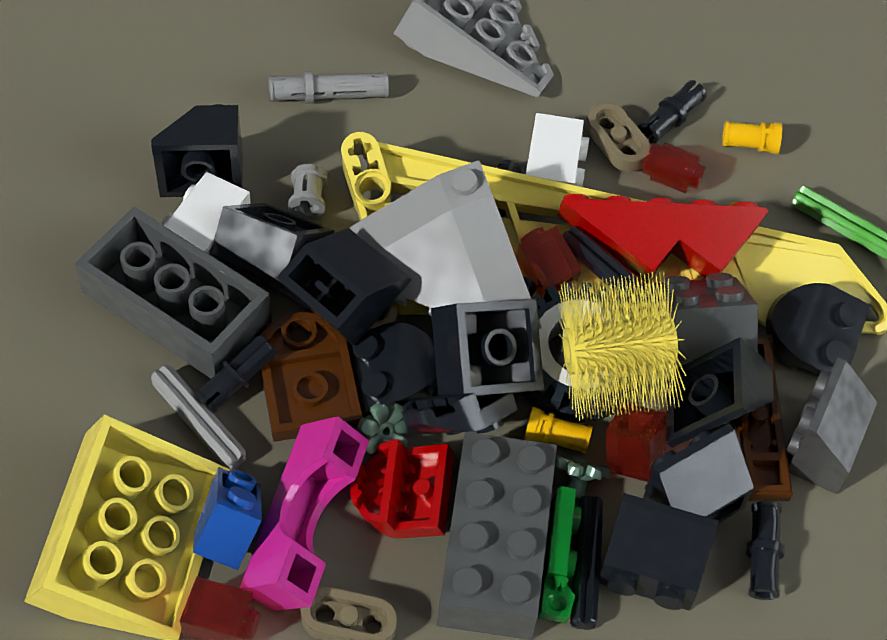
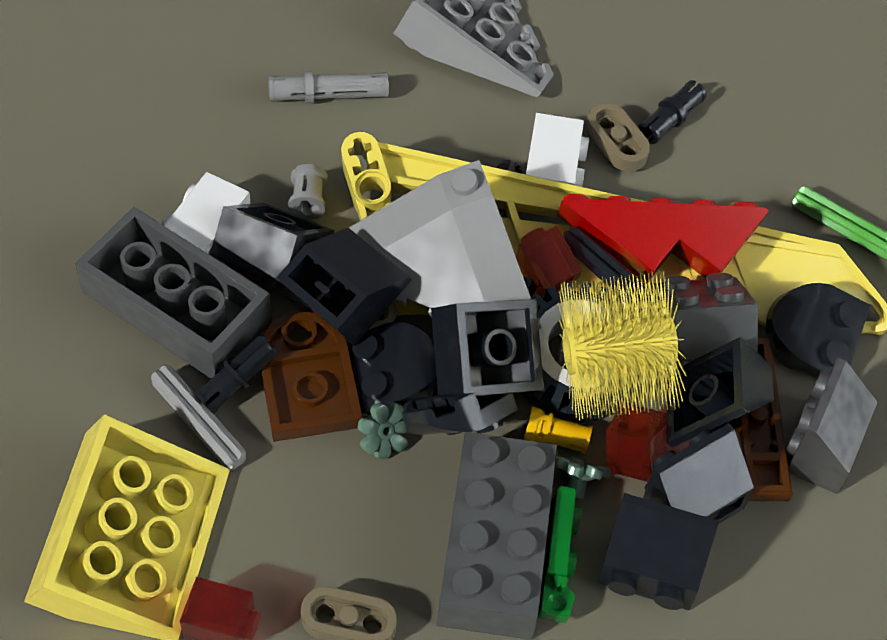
black slope [151,104,243,197] -> none
blue slope [193,467,262,570] -> none
dark pink arch [239,416,369,611] -> none
red slope [350,439,454,539] -> none
black axle [570,495,604,630] -> none
clear red brick [642,142,706,194] -> none
yellow pin [722,121,782,154] -> none
black pin [746,501,784,600] -> none

